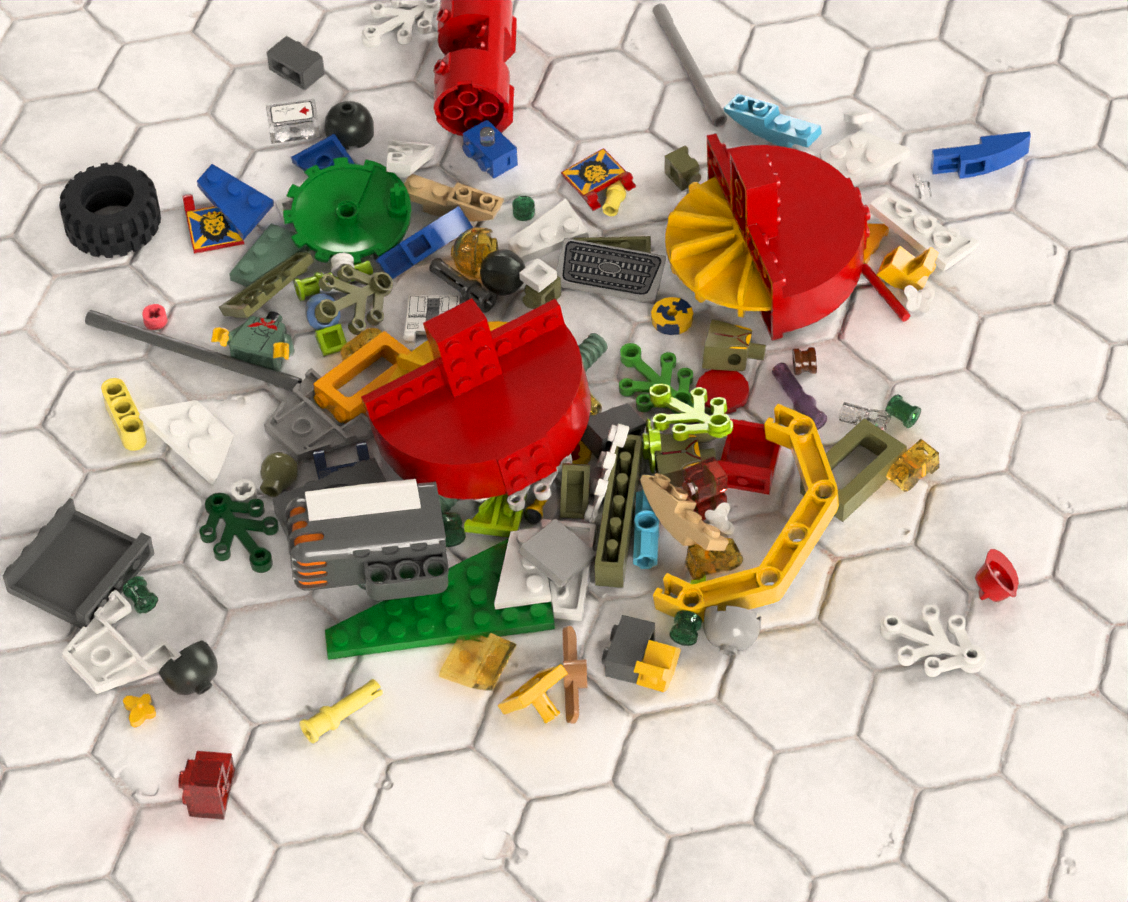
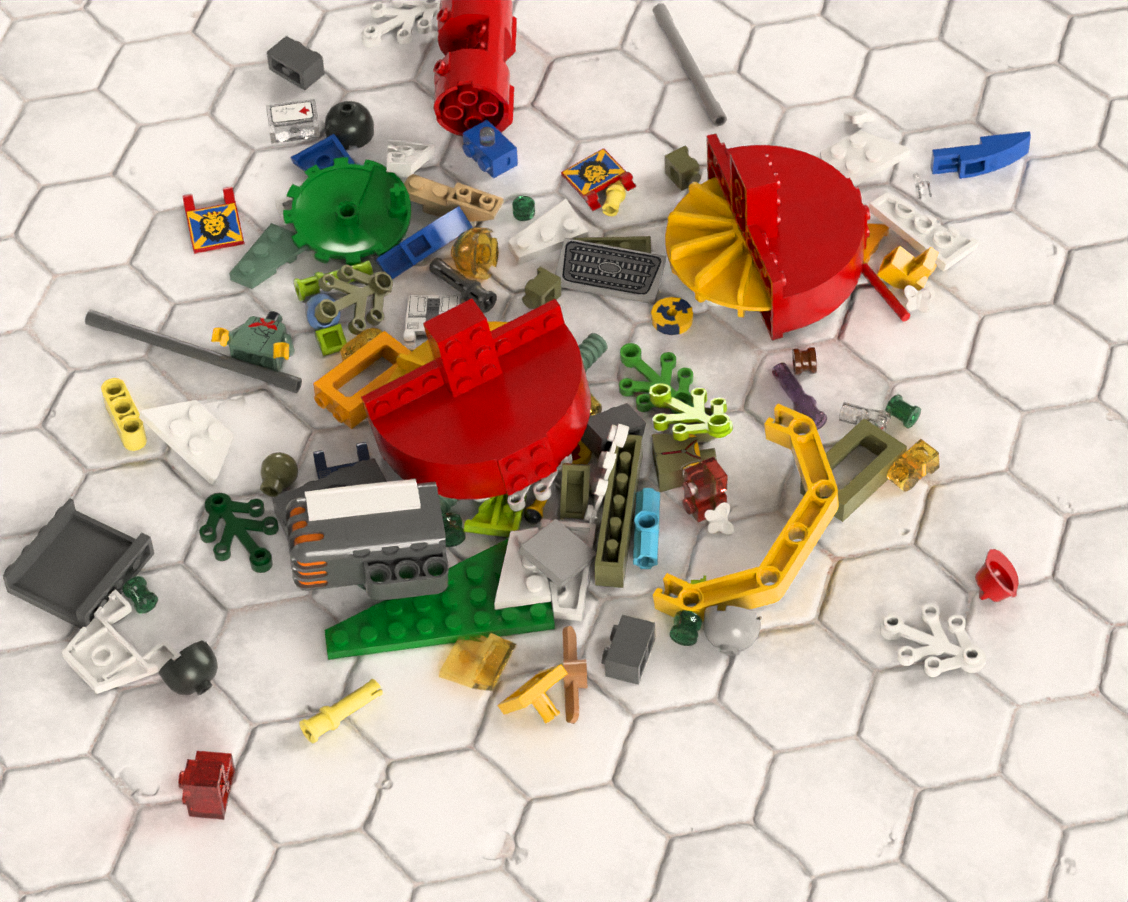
black tyre [59,162,161,258] -> none
yellow piece [123,694,156,727] -> none
coral bush [142,304,167,330] -> none
blue wing [197,164,274,240] -> none
olive wing [219,252,315,318] -> none
white bush [231,479,257,503] -> none
light grey wing [264,368,374,462] -> none
white bush [330,253,355,277] -> none
pearl dark grey piece [480,249,526,296] -> none
white plate [519,258,557,293] -> none
yellow brick [634,640,681,692] -> none
tan slope [640,473,729,551] -> none
lime plate [642,419,661,474] -> none
clear yellow leg [685,538,743,580] -> none
red tile [696,369,749,414] -> none
olive torso [702,319,766,371] -> none
red panel [715,419,781,495] -> none
medium azure slope [724,94,822,148] -> none

